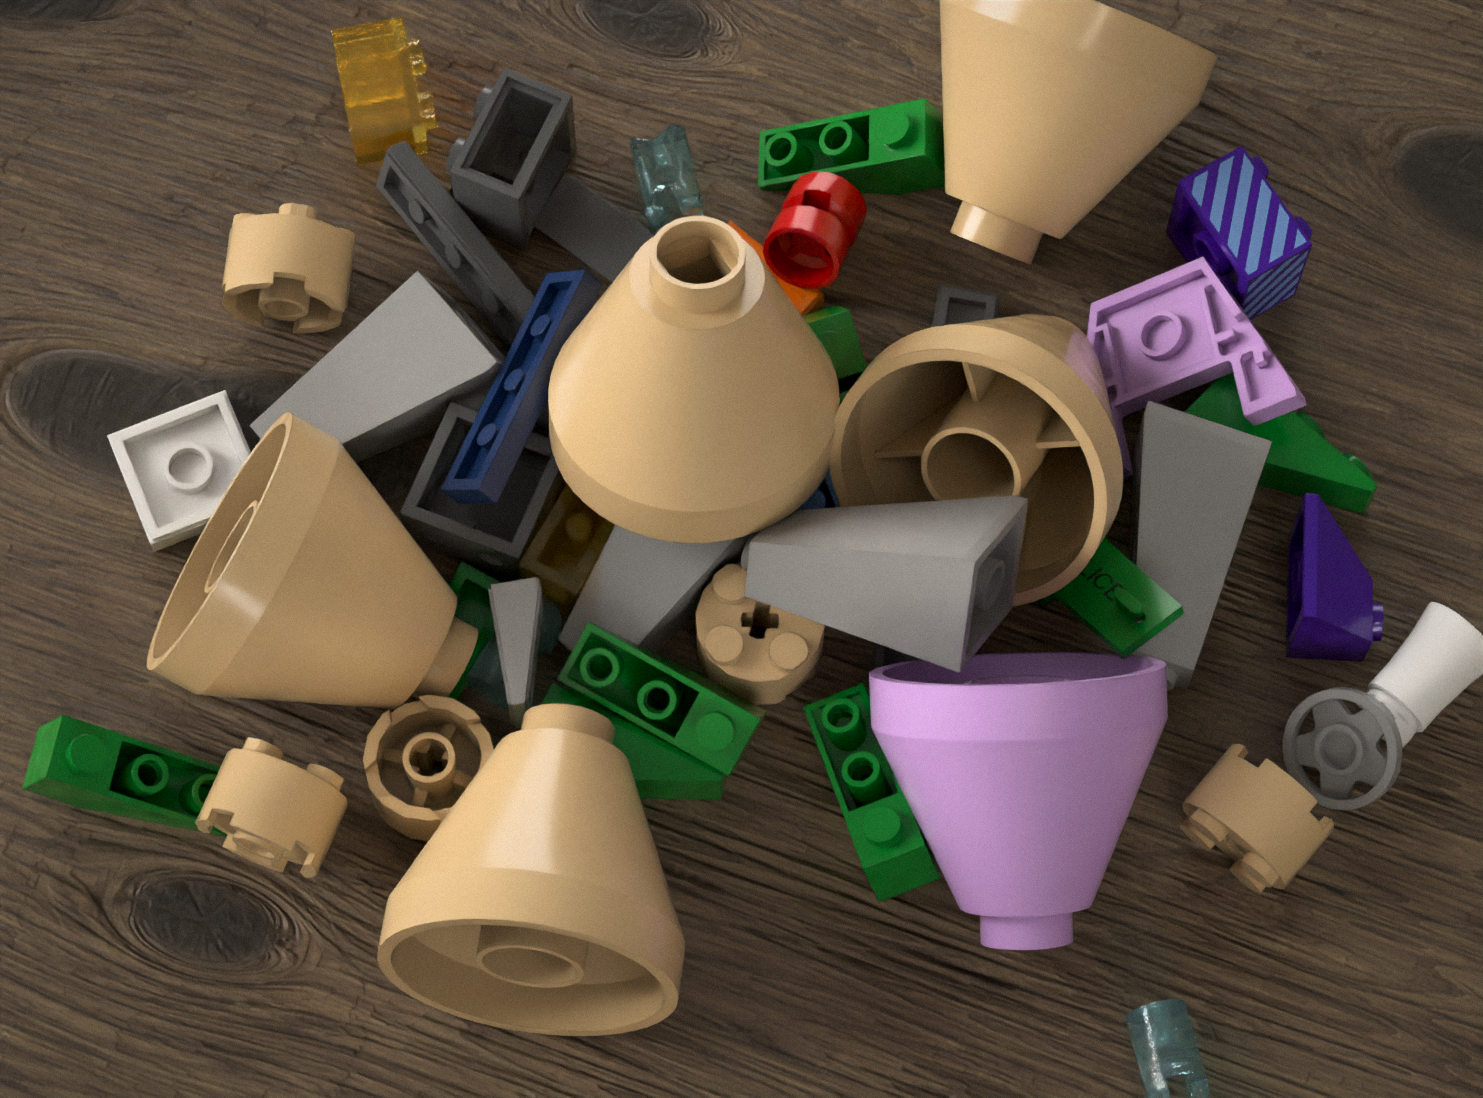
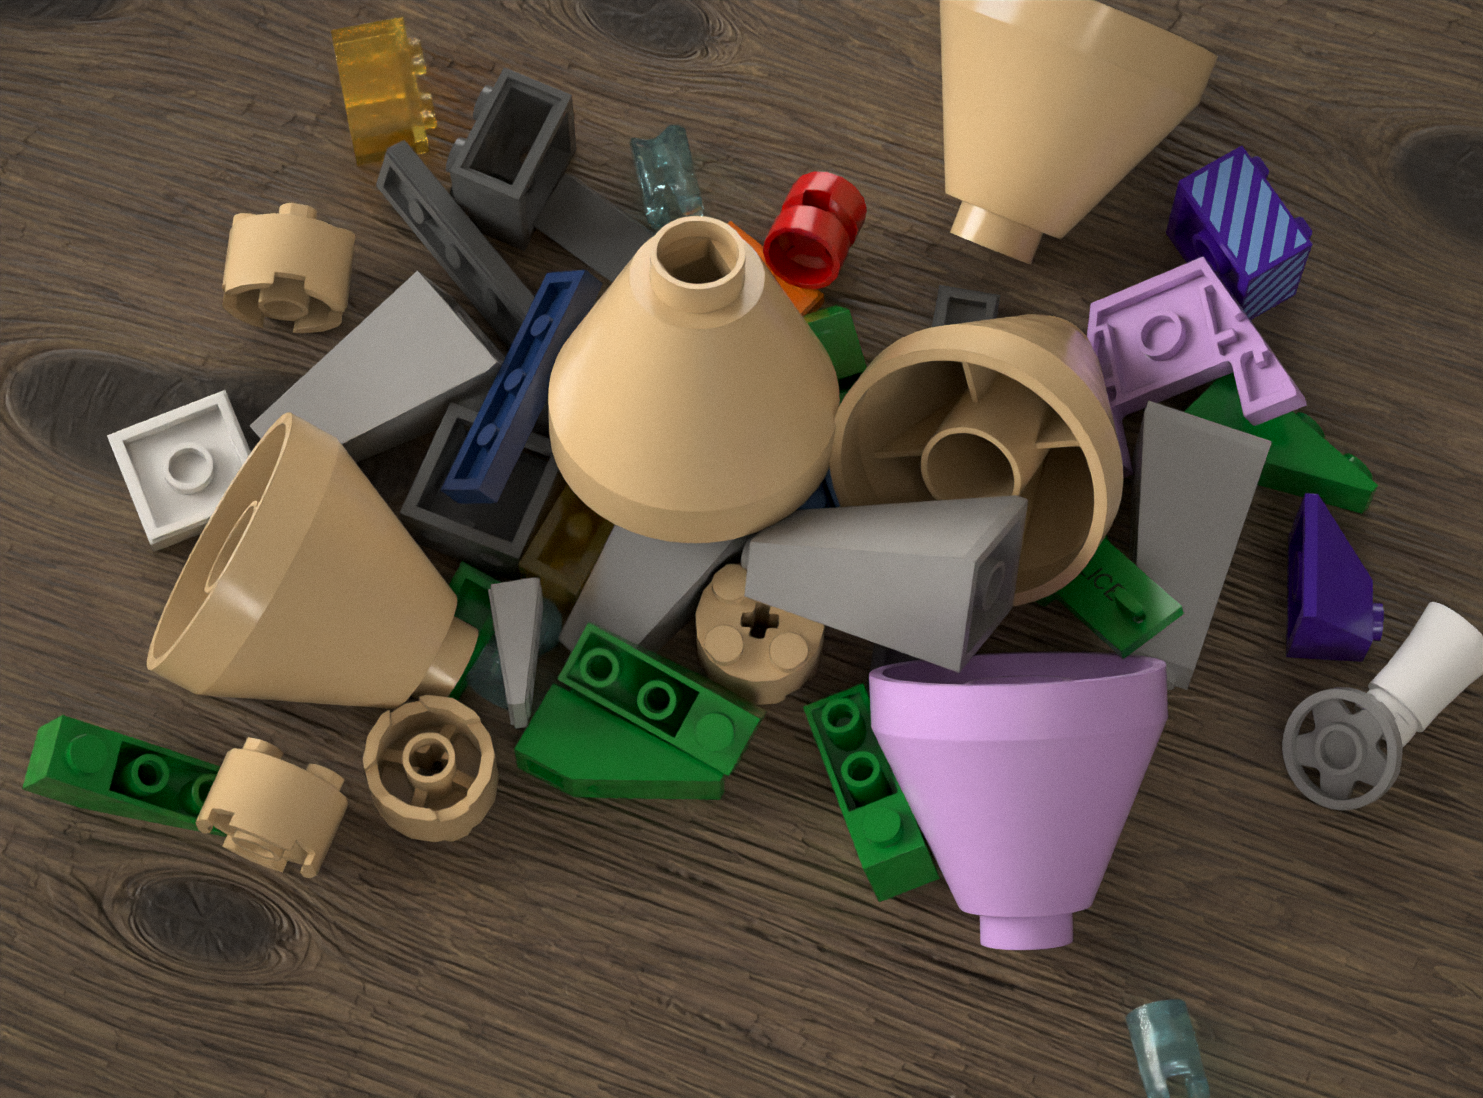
tan cone [377,704,686,1036] -> none
green slope [758,98,945,194] -> none
tan brick [1180,744,1334,894] -> none

